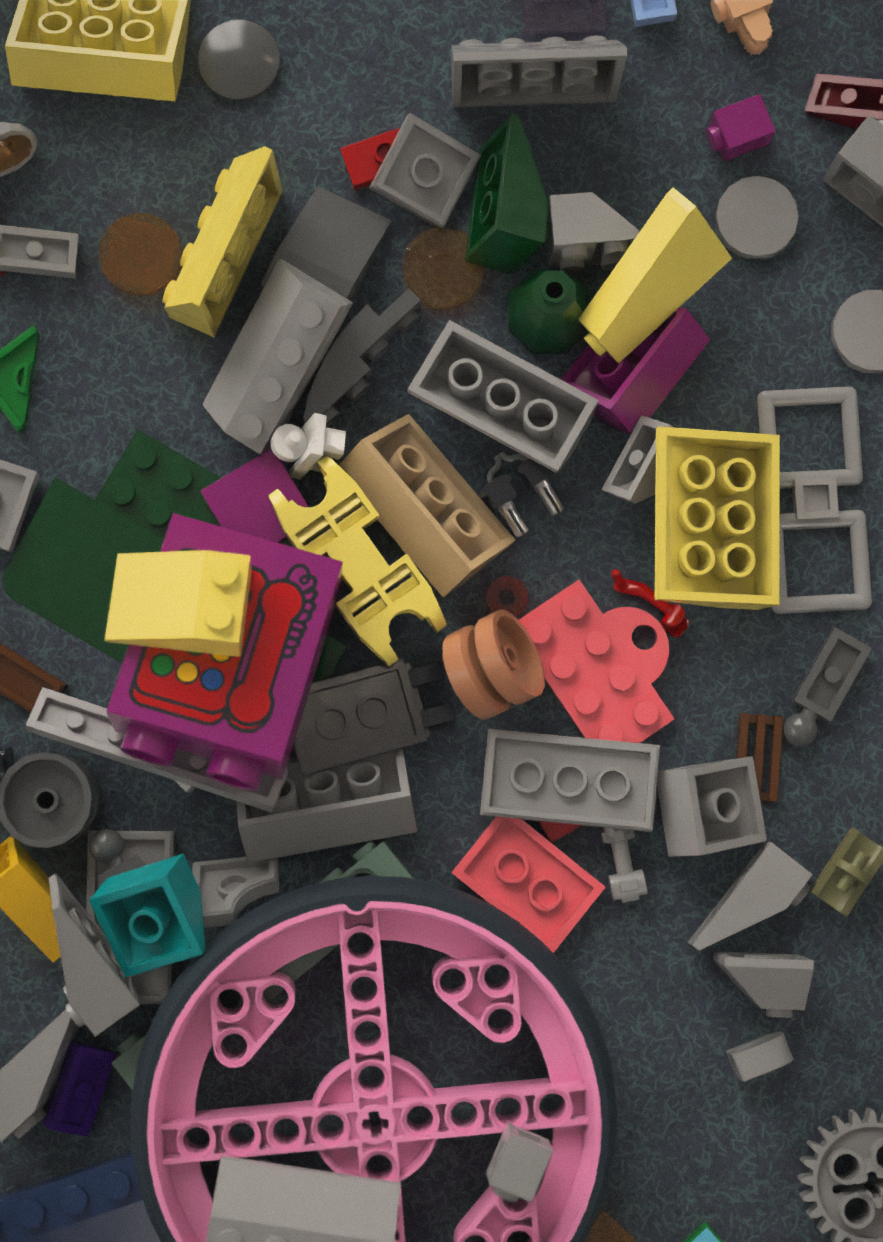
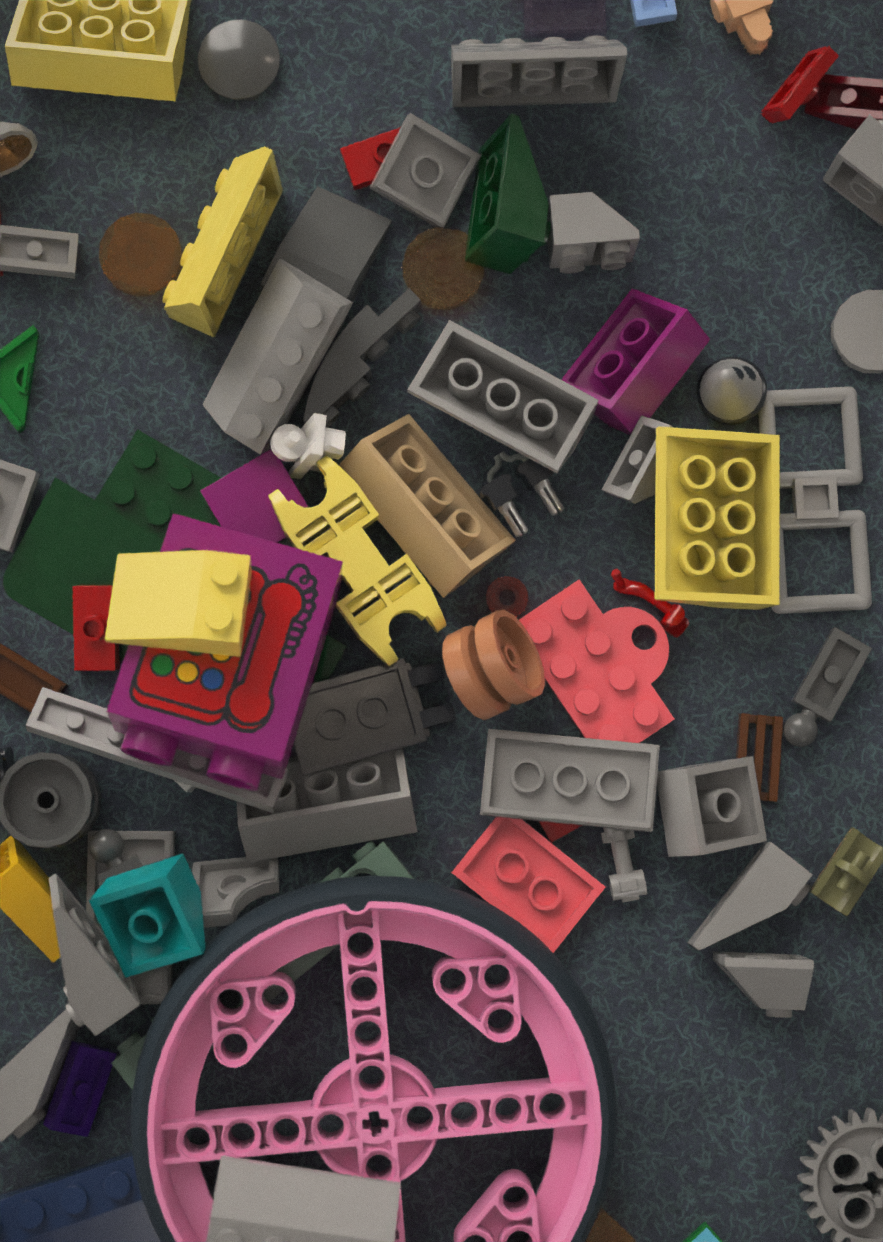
light grey brick [486,1122,553,1202] -> none
dark green cone [508,269,592,354] -> none
light yellow slope [578,188,732,364] -> none
magenta brick [706,94,776,162] -> none
light grey tile [715,176,799,259] -> none
light grey piece [726,1032,793,1082] -> none
none -> red plate [72,585,120,671]
none -> light grey hat [697,356,767,425]
none -> red plate [761,46,839,124]

